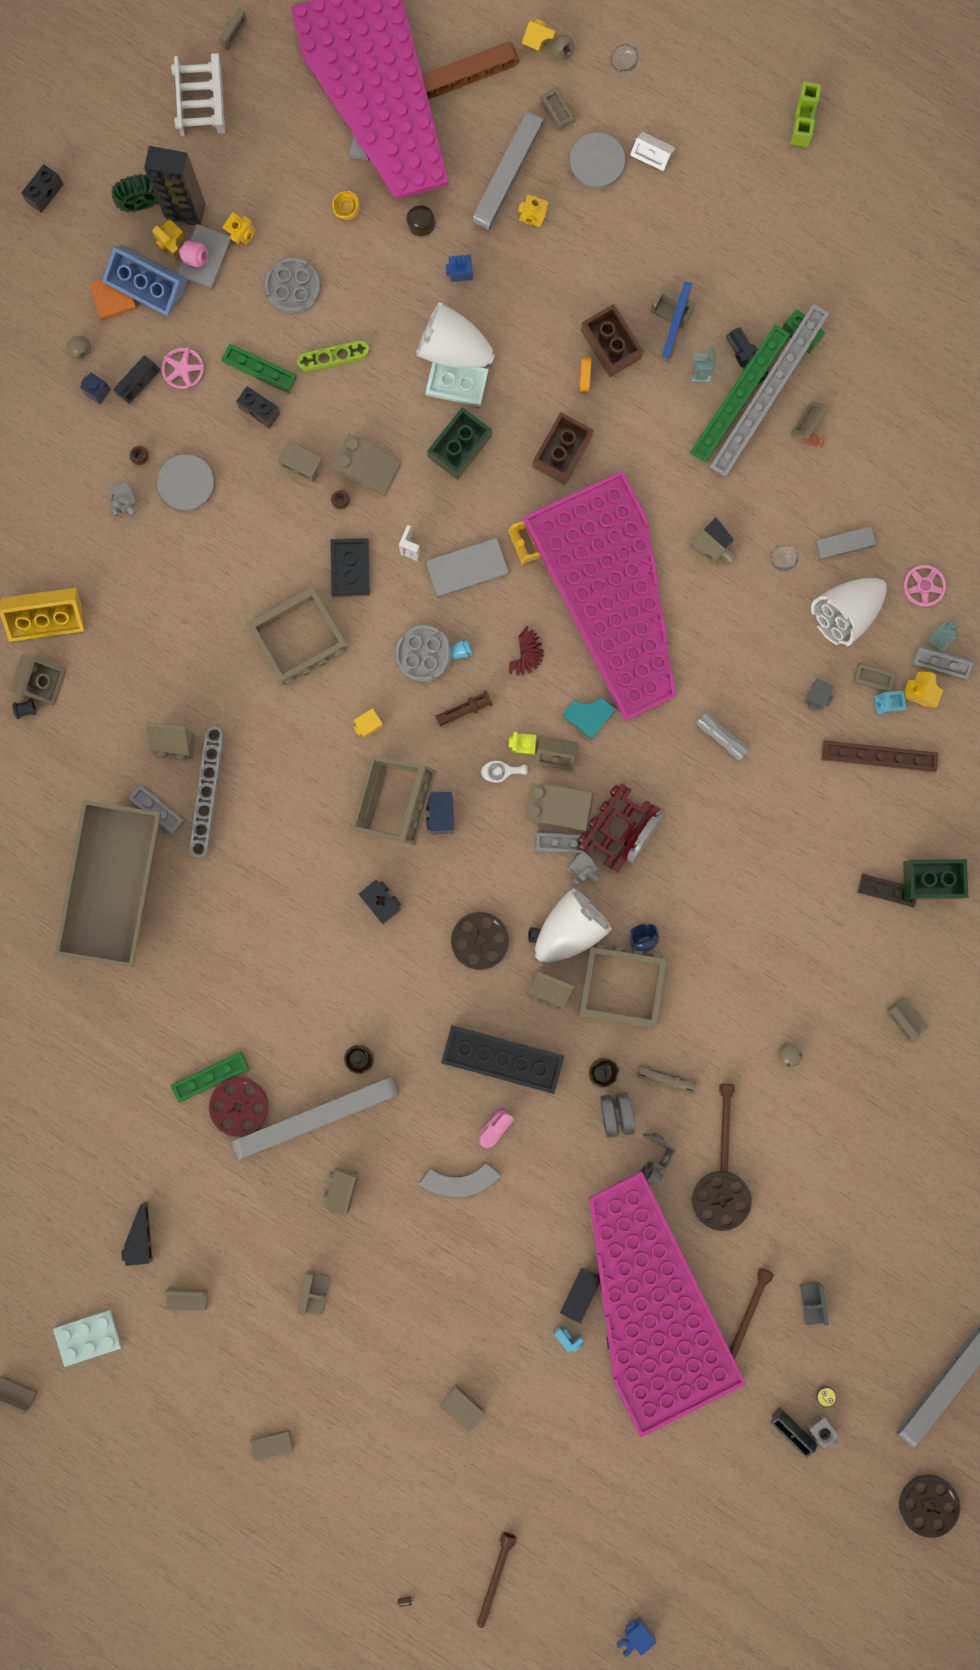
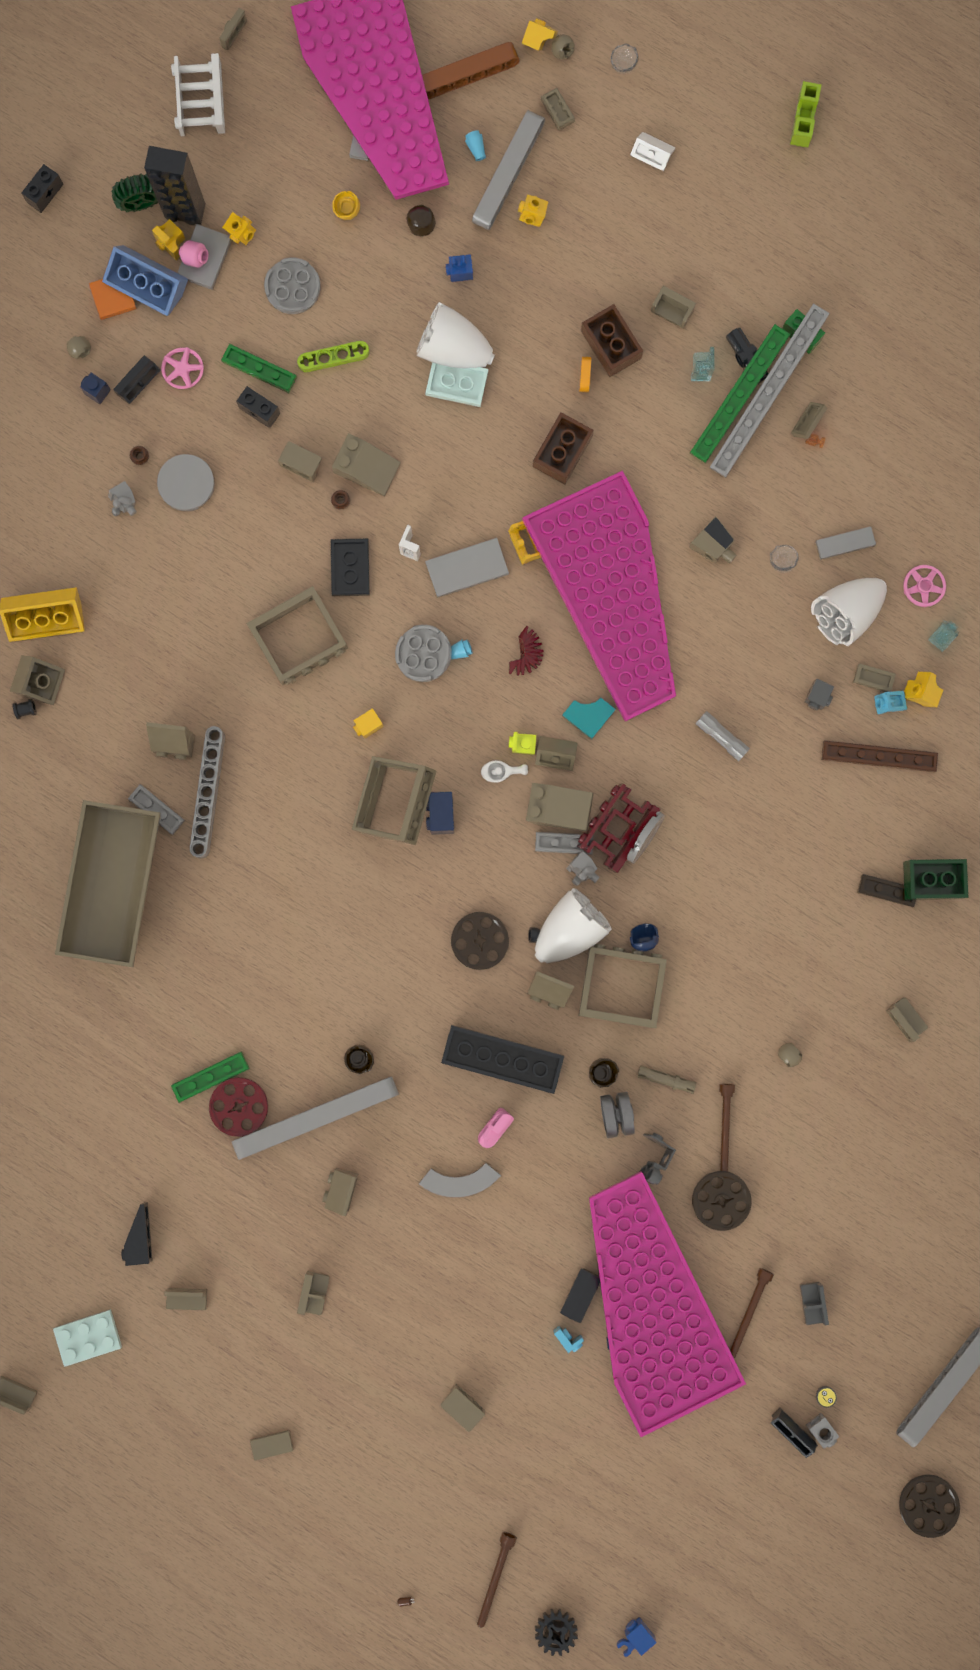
black brick [359,880,402,925] -> none
dark green brick [427,407,492,480] -> none
reddish brown pin [435,690,493,727] -> none
light grey tile [569,132,625,189] -> none
blue tile [662,281,693,359] -> none
light grey tile [912,645,974,680] -> none
none -> medium azure cone [465,130,486,161]
none -> black gear [535,1609,578,1656]

